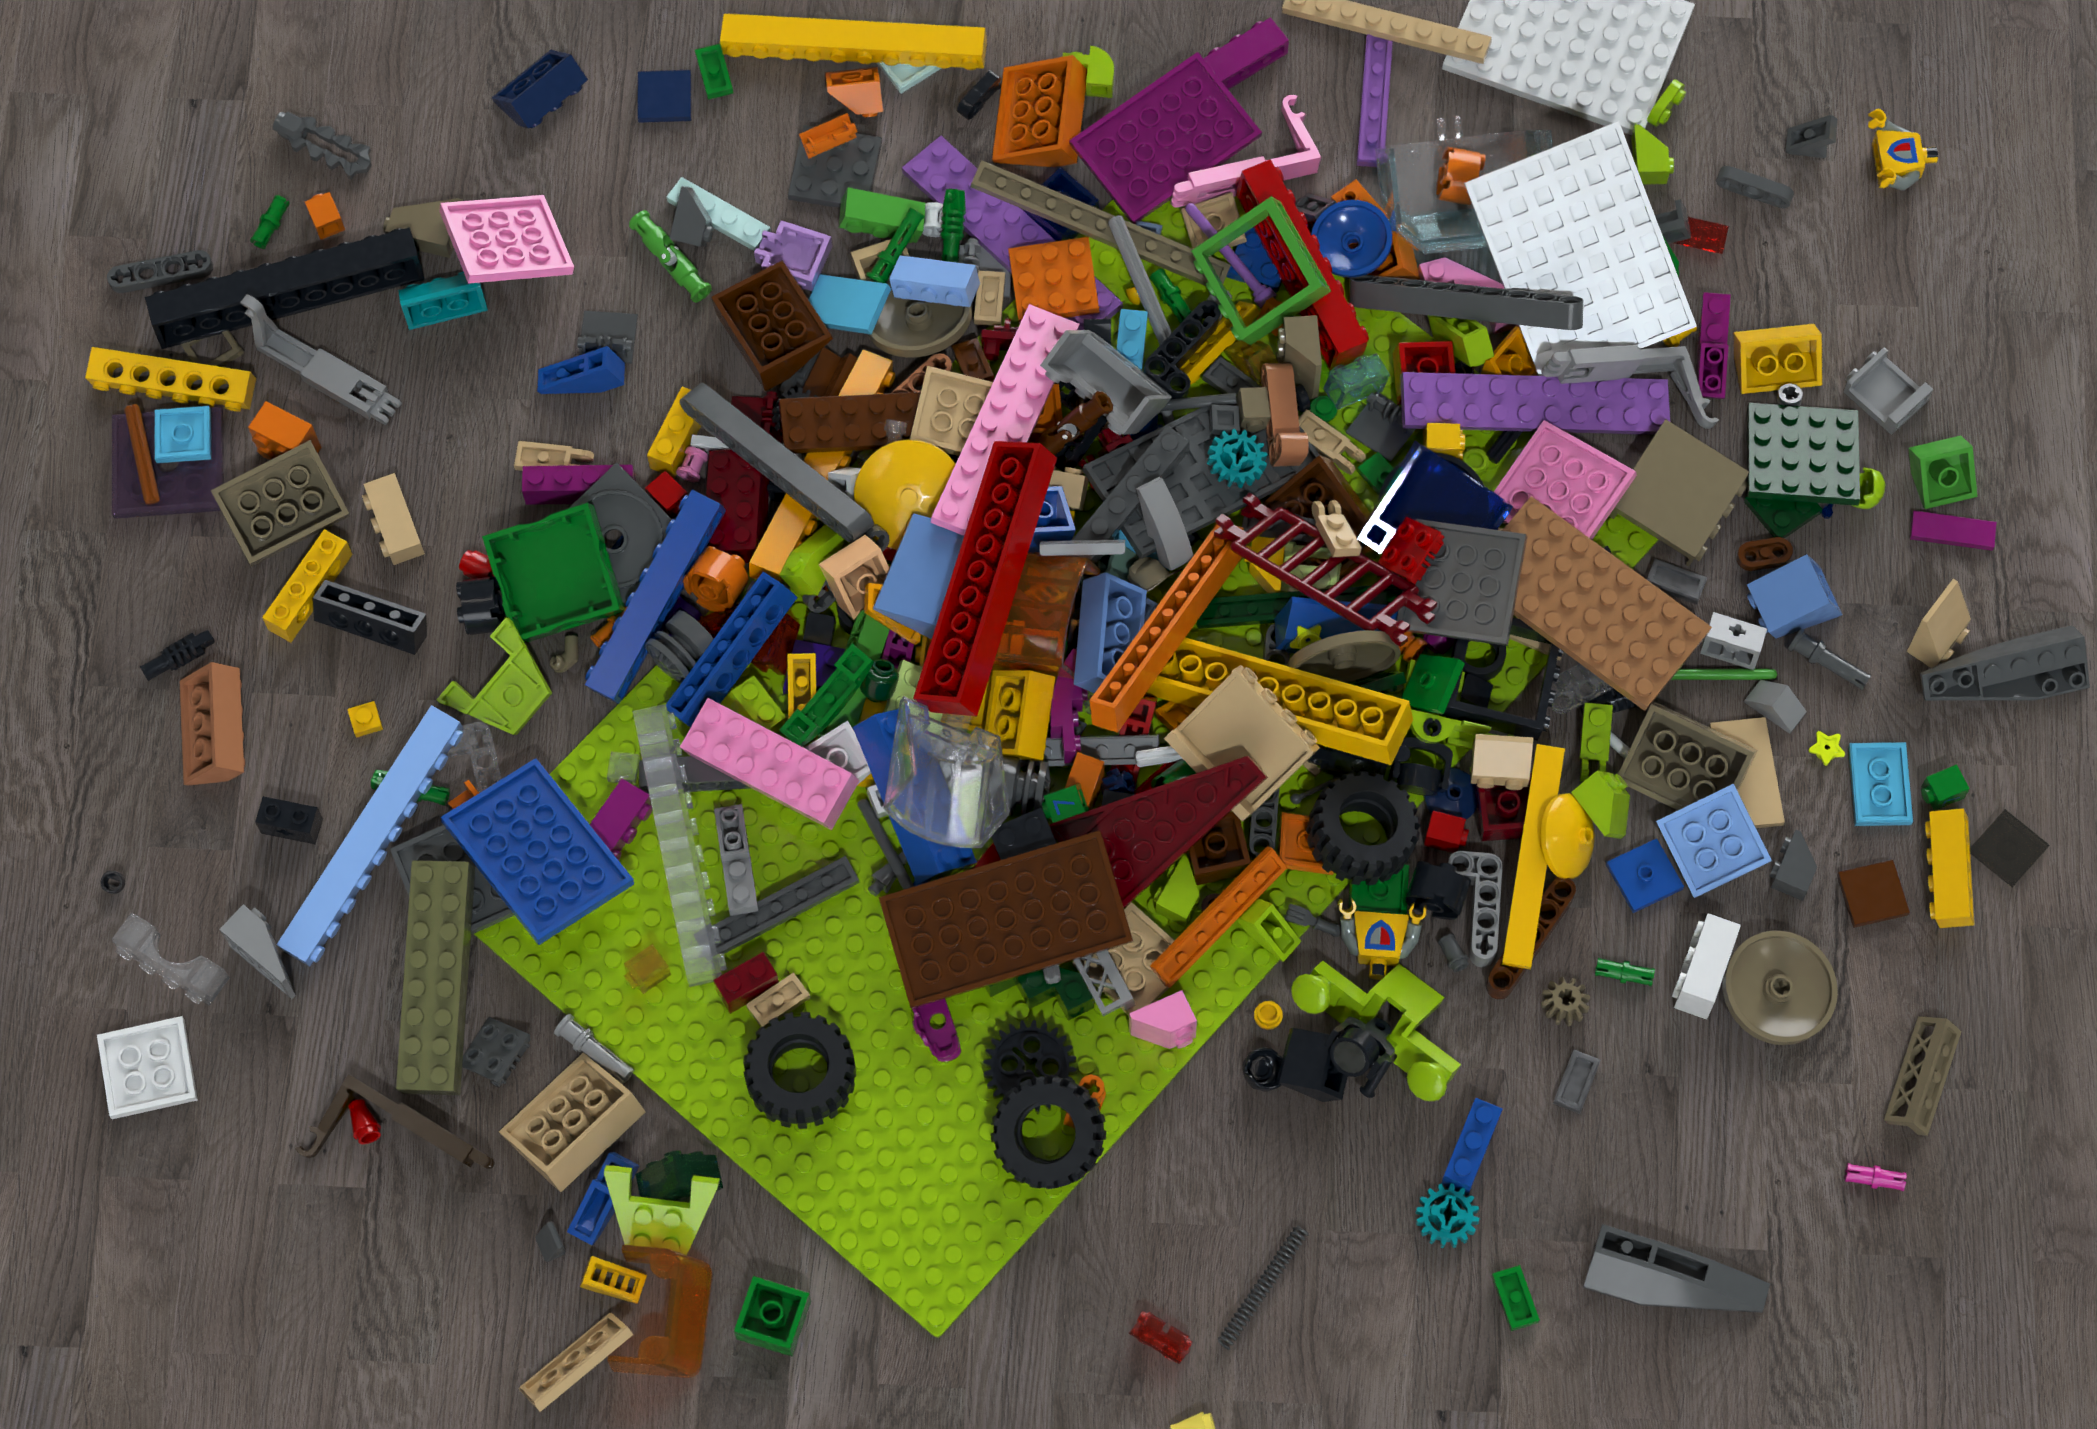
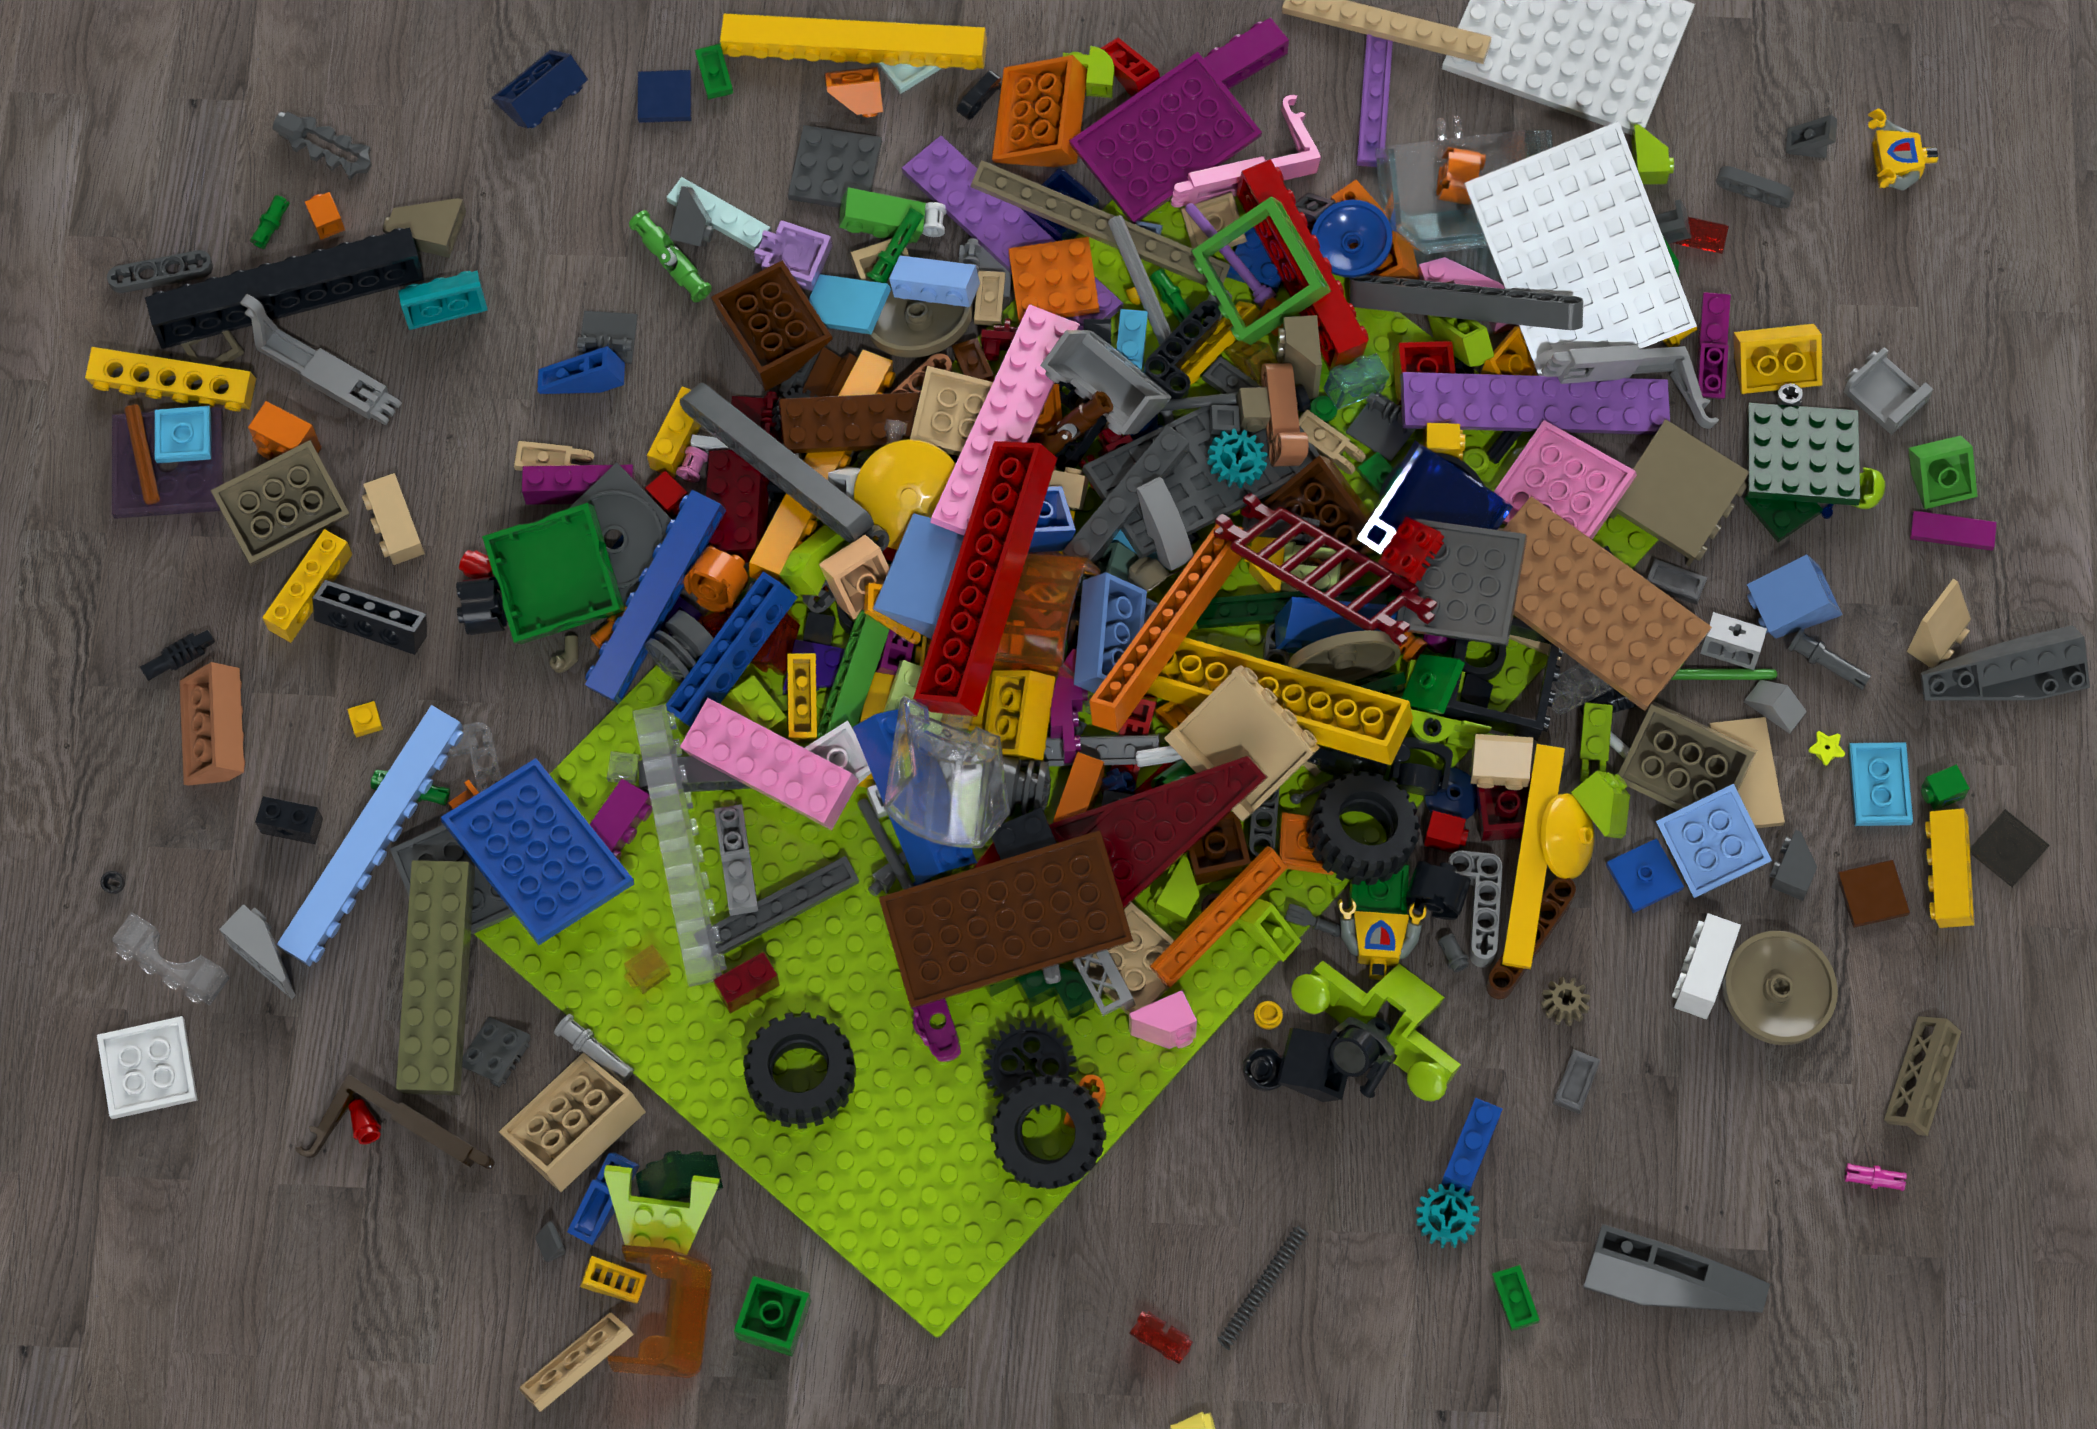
lime wing [436,618,552,735] -> none
bright pink plate [439,195,574,283] -> none
tan plate [746,972,811,1029] -> none
green slope [779,643,874,747] -> none
orange hinge [799,113,857,158] -> none
dark green head [859,659,899,702] -> none
green hinge [940,189,966,263] -> none
light grey tile [1040,539,1126,556] -> none
green brick [1042,784,1089,823] -> none
neon yellow plate [1290,625,1321,649] -> none
tan hinge [1311,500,1361,557] -> none
green pin [1595,957,1655,987] -> none
lime plate [1647,79,1686,127] -> none
reddish brown plate [1737,537,1793,571] -> none
none -> red slope [1101,38,1160,97]

